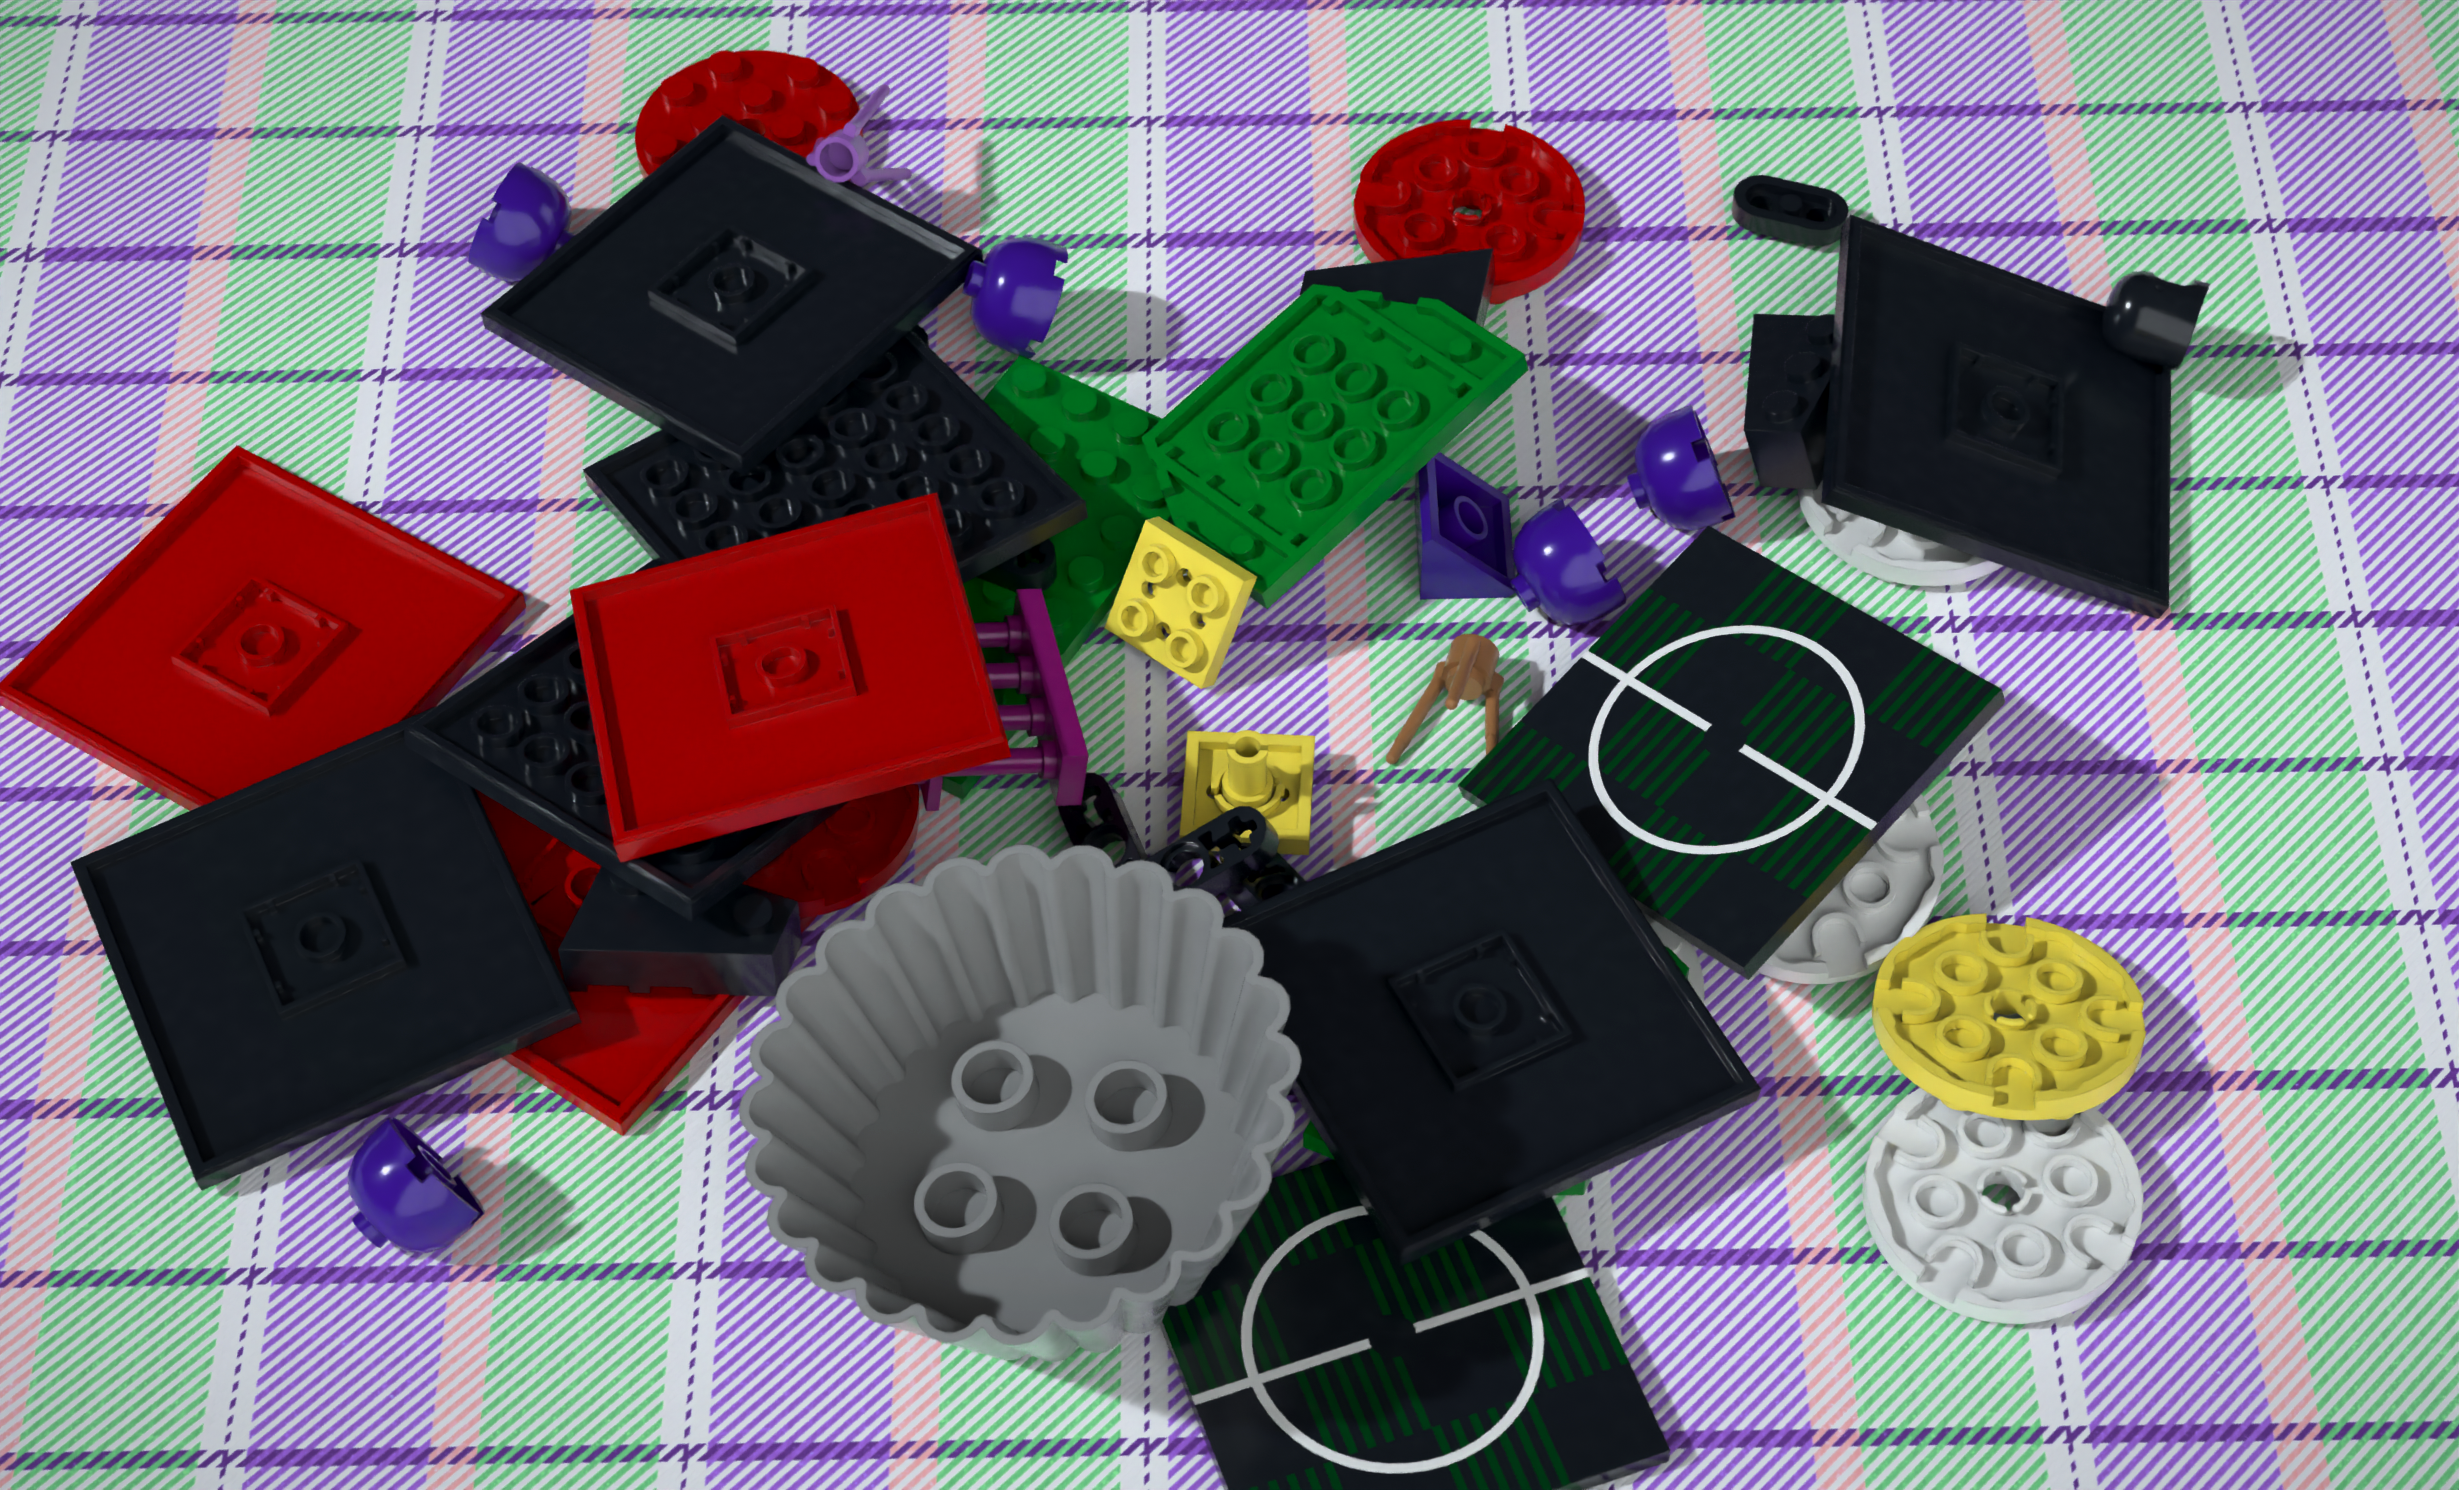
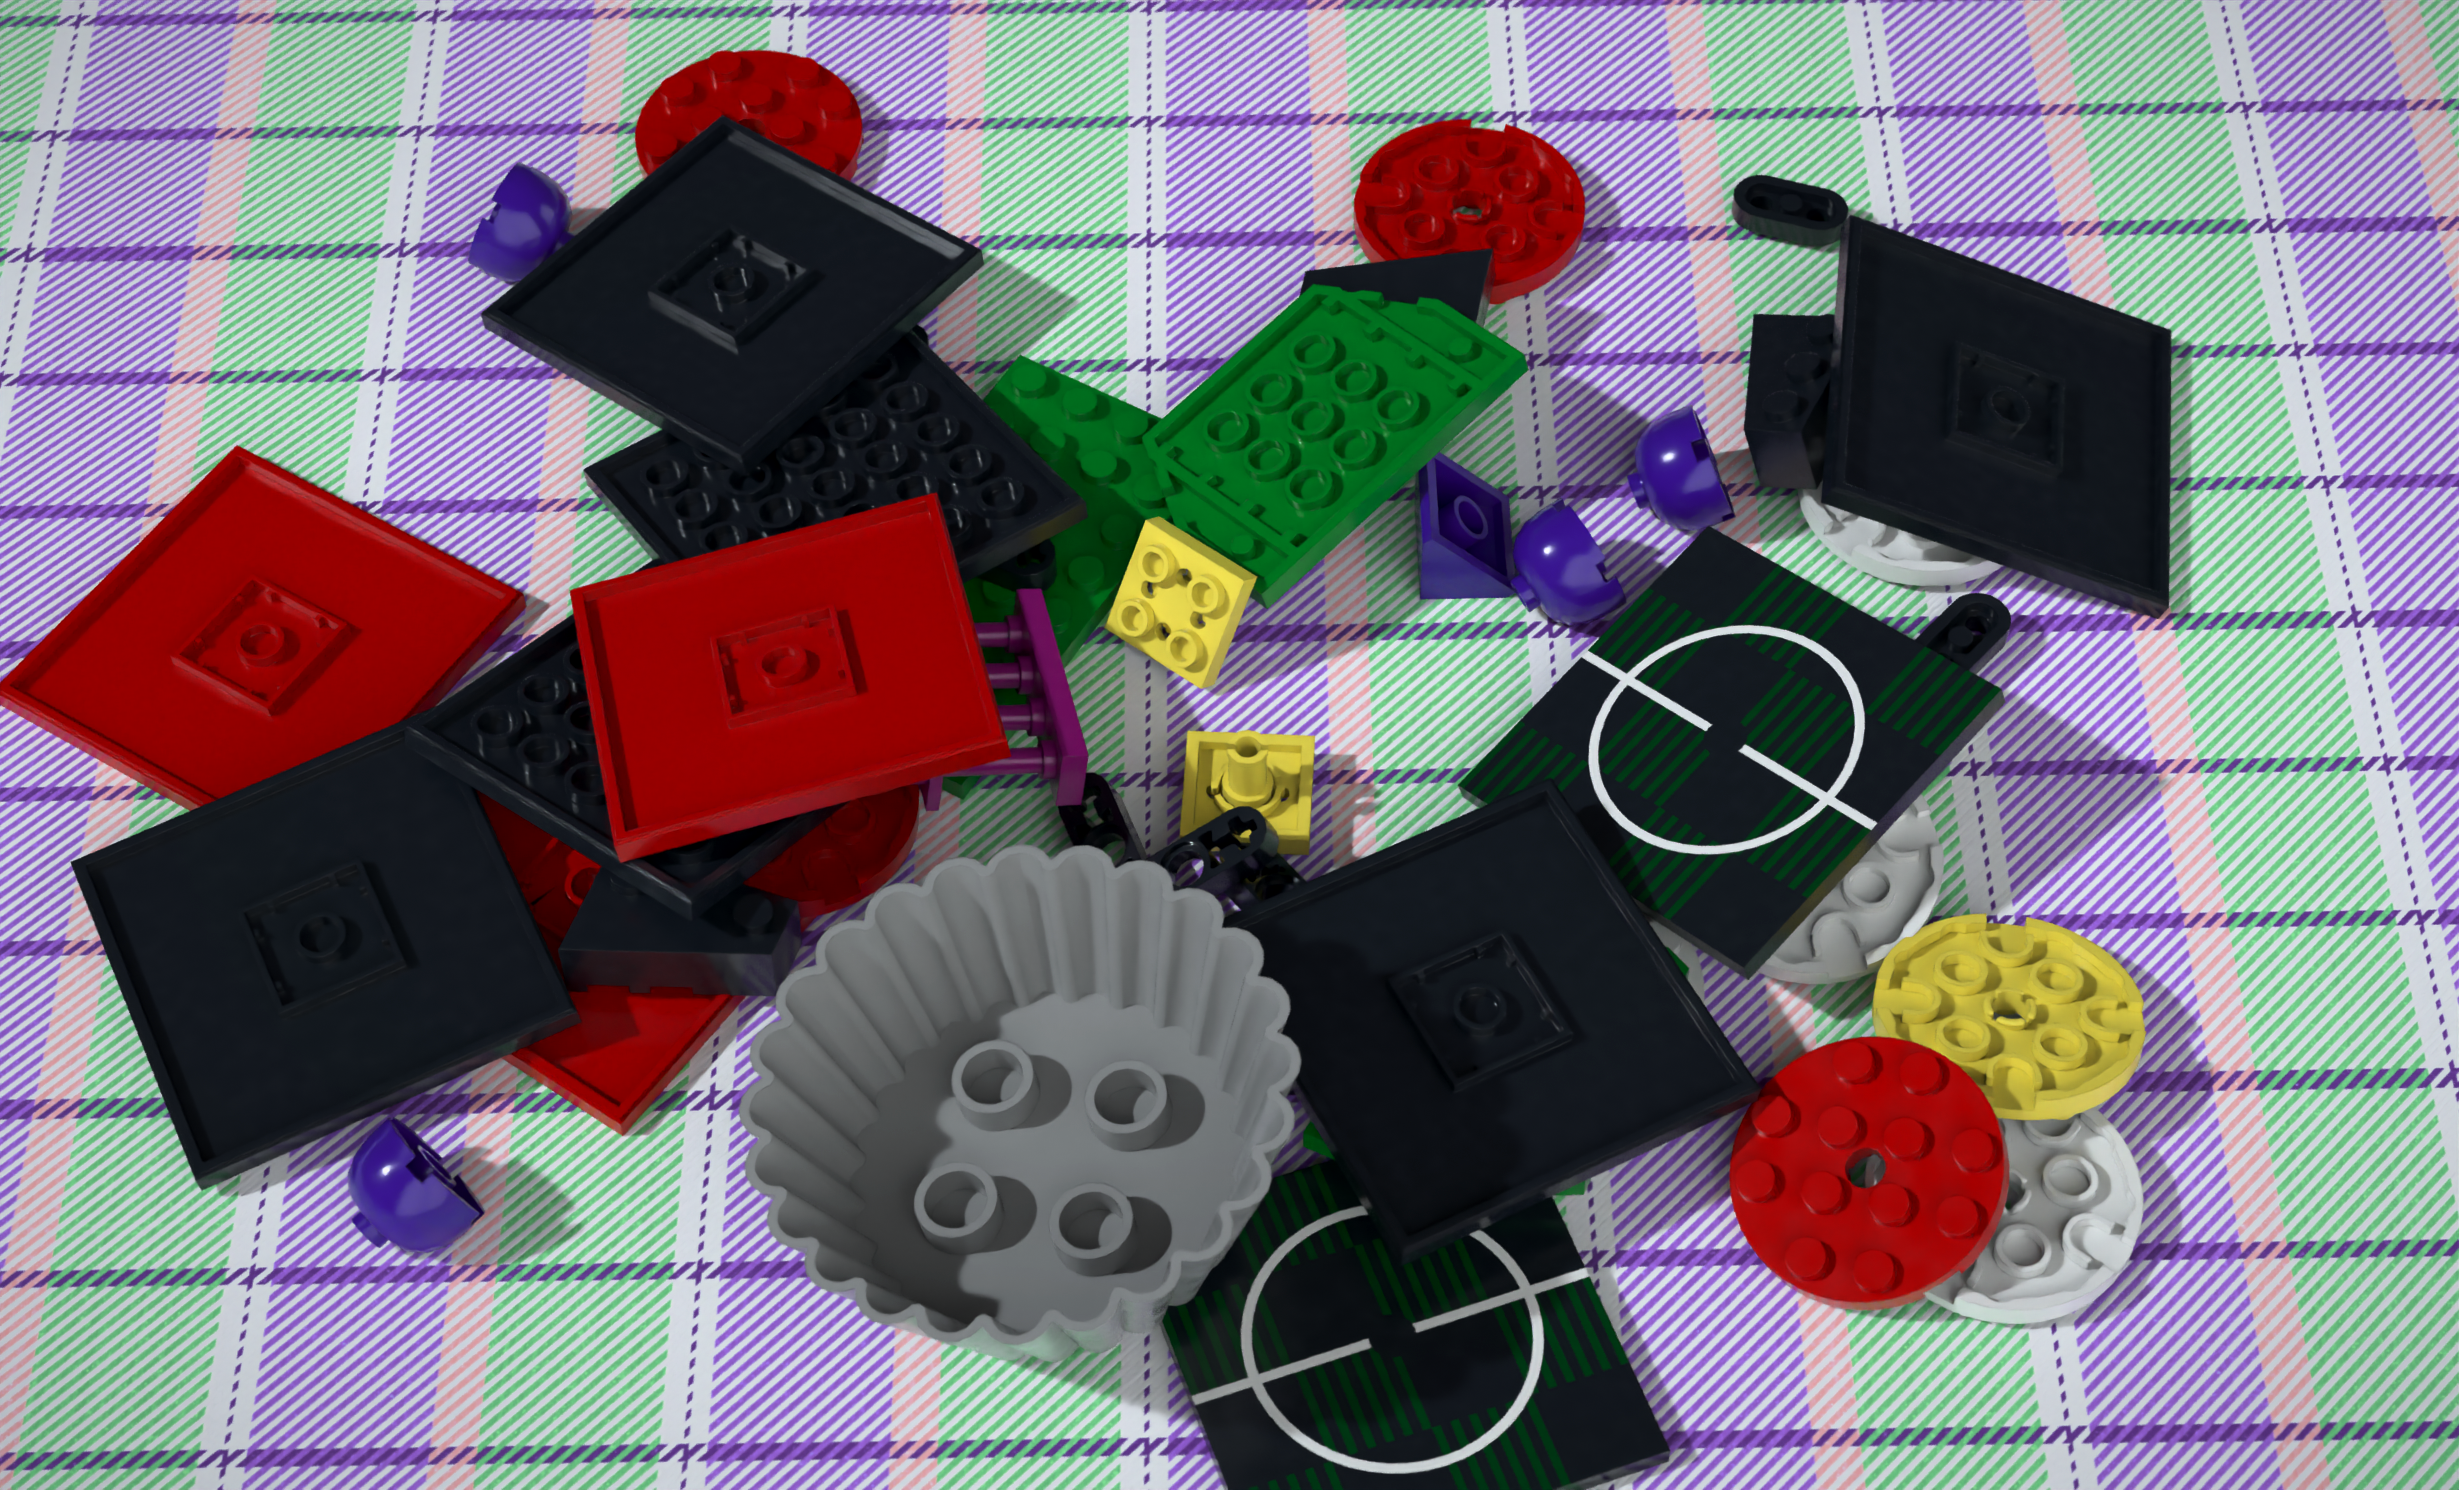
medium lavender plant [807,84,912,187] -> none
dark purple cylinder [962,236,1068,359] -> none
medium nougat plant [1386,634,1504,764] -> none
black helmet [2102,271,2210,371] -> none
none -> red plate [1729,1036,2009,1310]
none -> black plate [1915,593,2011,674]

